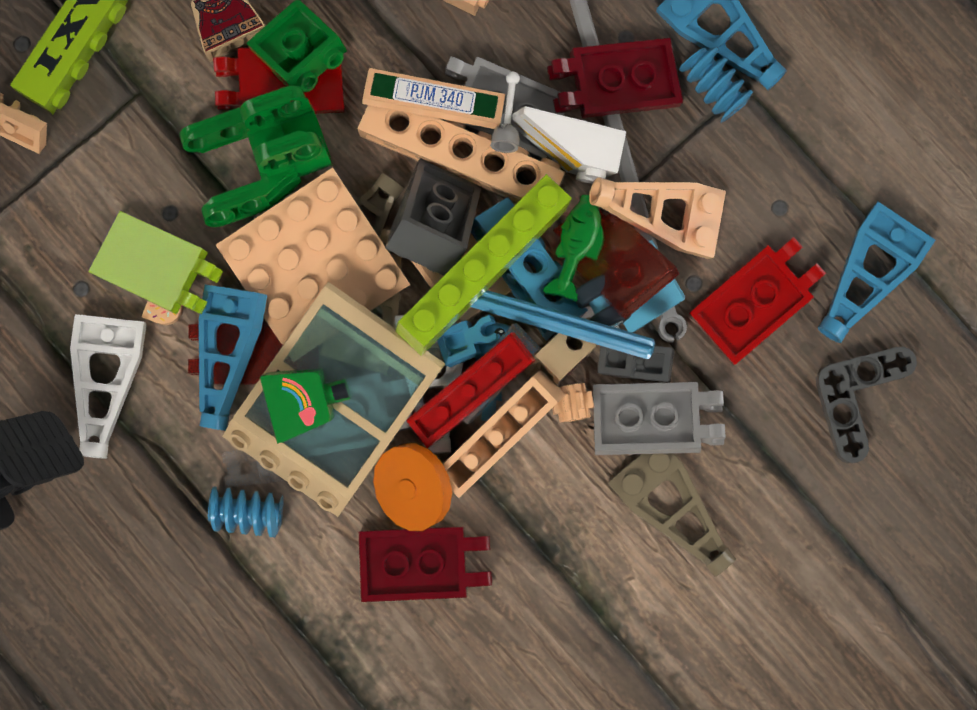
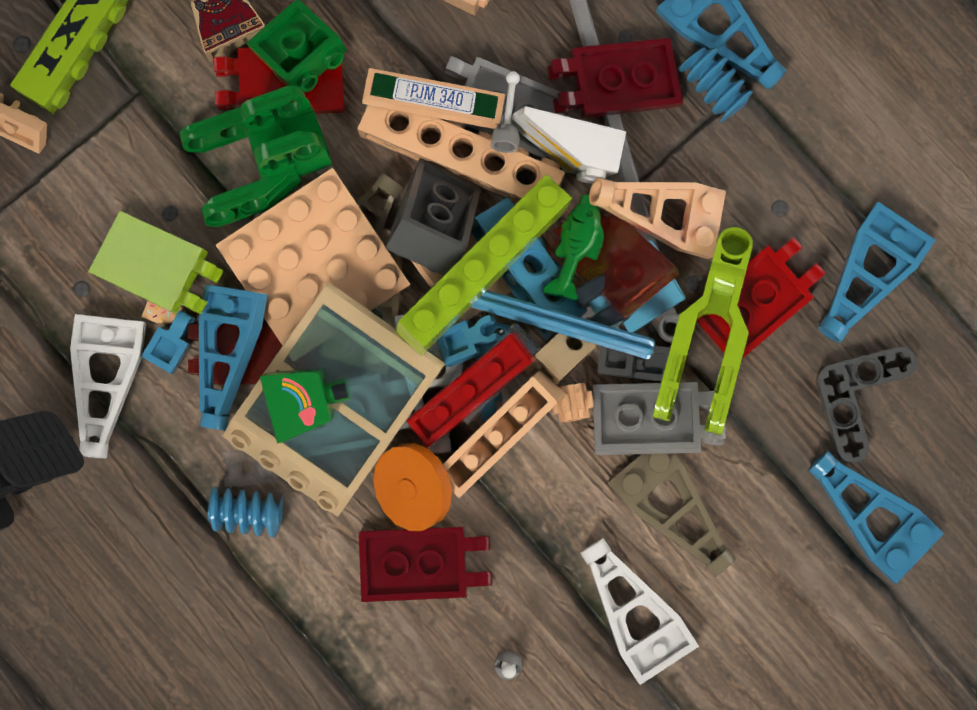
none -> dark azure plate [141,311,196,374]
none -> light grey hinge [494,651,523,680]
none -> white plate [580,538,699,685]
none -> lime piece [652,227,753,435]
none -> dark azure plate [808,450,944,584]

